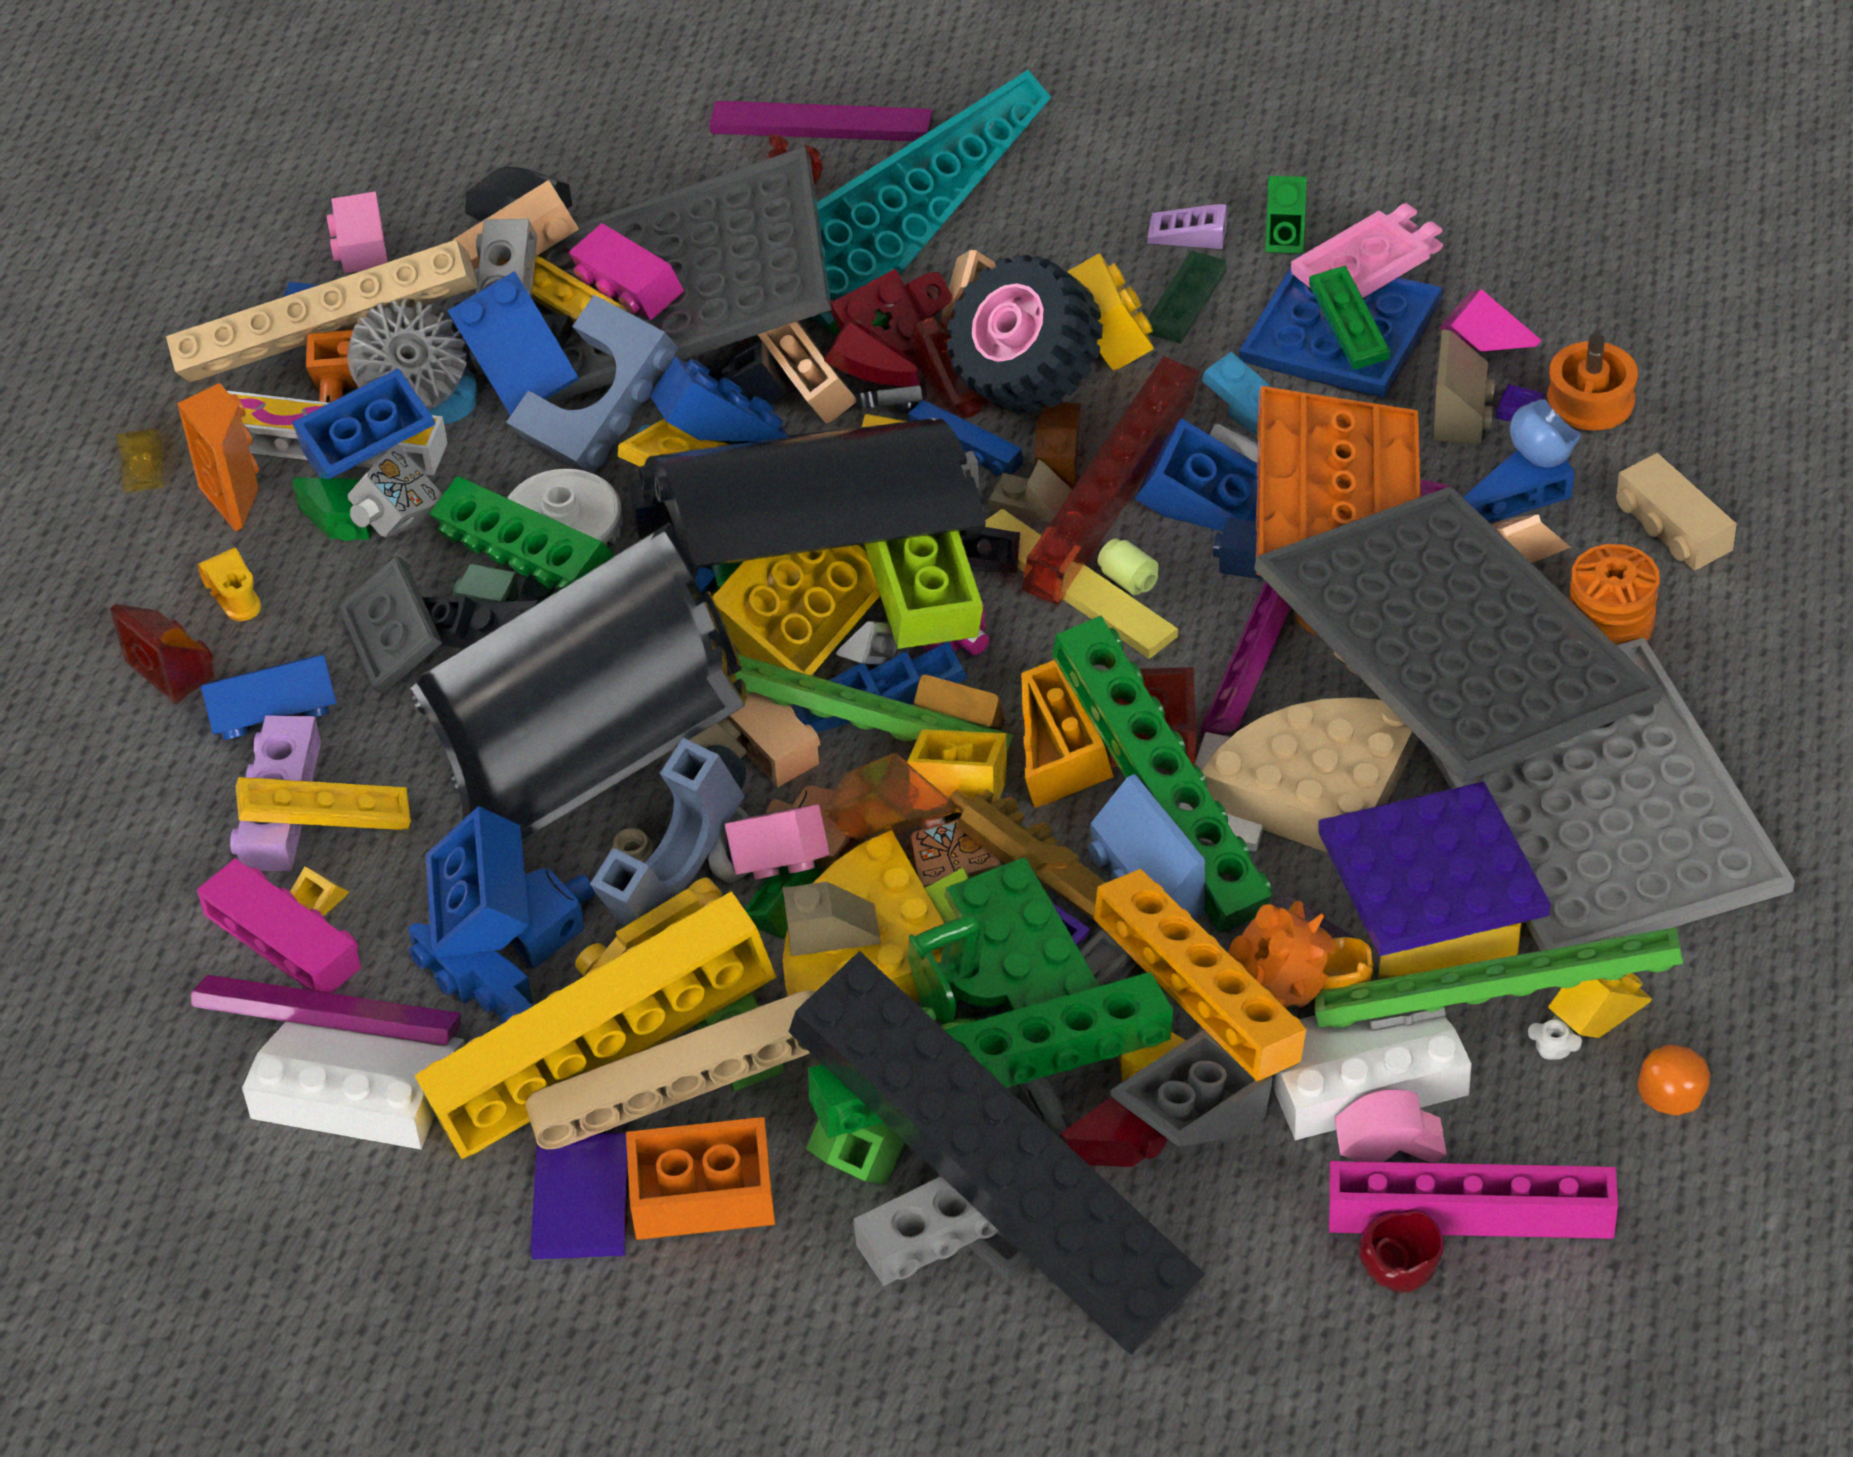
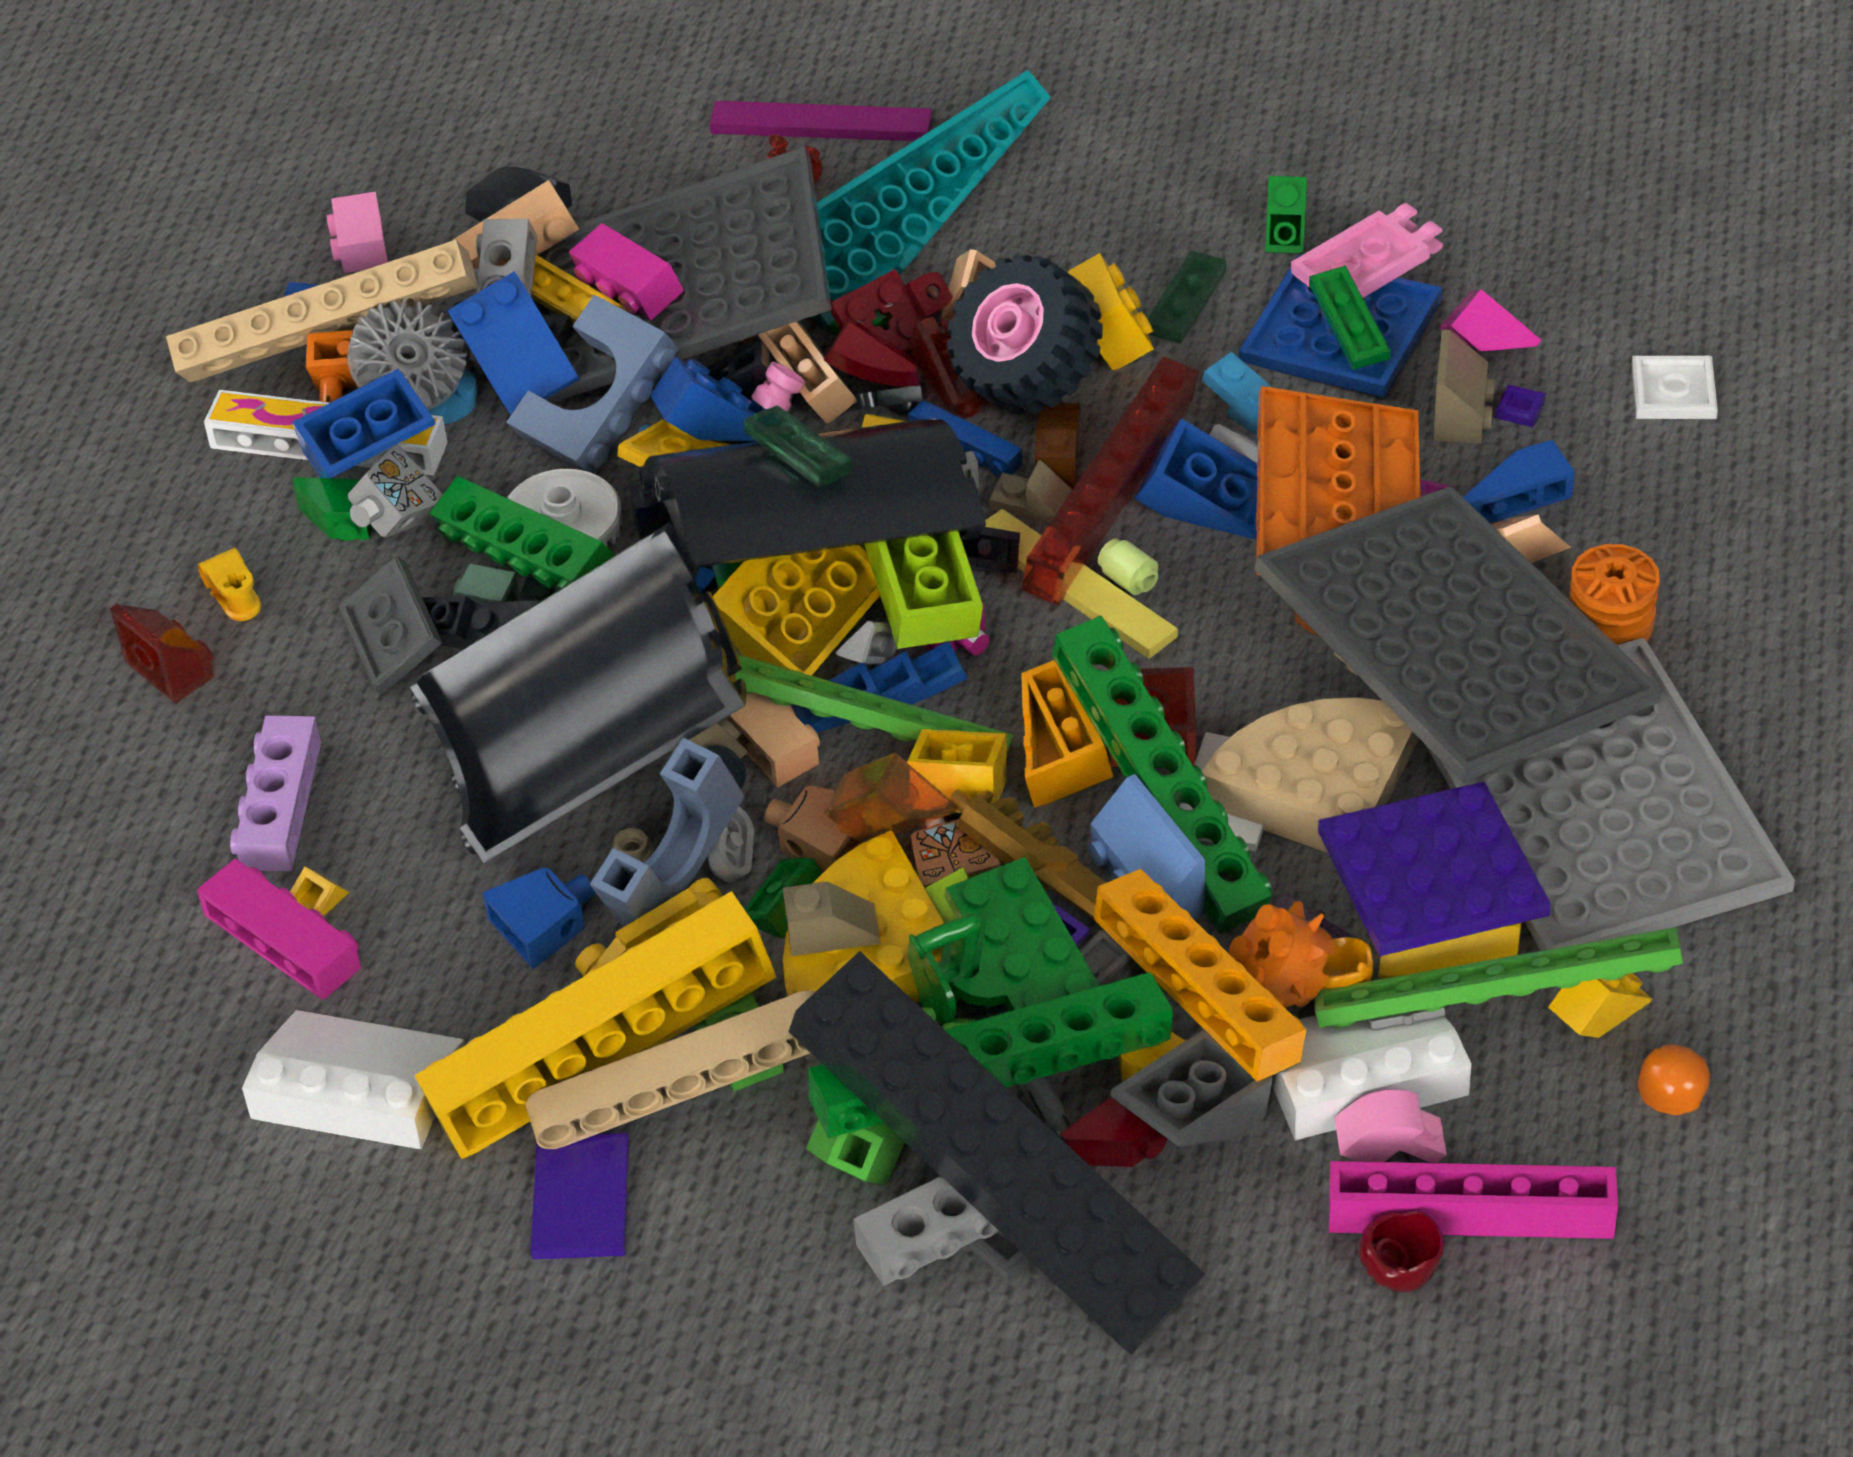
clear yellow slope [116,429,164,493] -> none
orange slope [177,383,259,531] -> none
magenta tile [191,975,461,1046] -> none
blue slope [201,654,337,740] -> none
yellow tile [235,777,411,830] -> none
blue slope [408,923,533,1024] -> none
blue slope [425,806,529,958] -> none
orange brick [626,1117,775,1240] -> none
bright pink brick [725,804,830,880] -> none
pearl gold slope [914,675,1005,728] -> none
lavender slope [1147,204,1227,249] -> none
magenta tile [1200,581,1291,736] -> none
dark blue brick [1213,518,1264,580] -> none
medium blue hair [1510,399,1581,468] -> none
white plate [1528,1015,1582,1060] -> none
orange wheel [1547,333,1638,431] -> none
tan brick [1616,453,1737,571] -> none
none -> clear green plate [744,405,852,487]
none -> bright pink wheel [751,362,805,416]
none -> white tile [1632,356,1718,419]

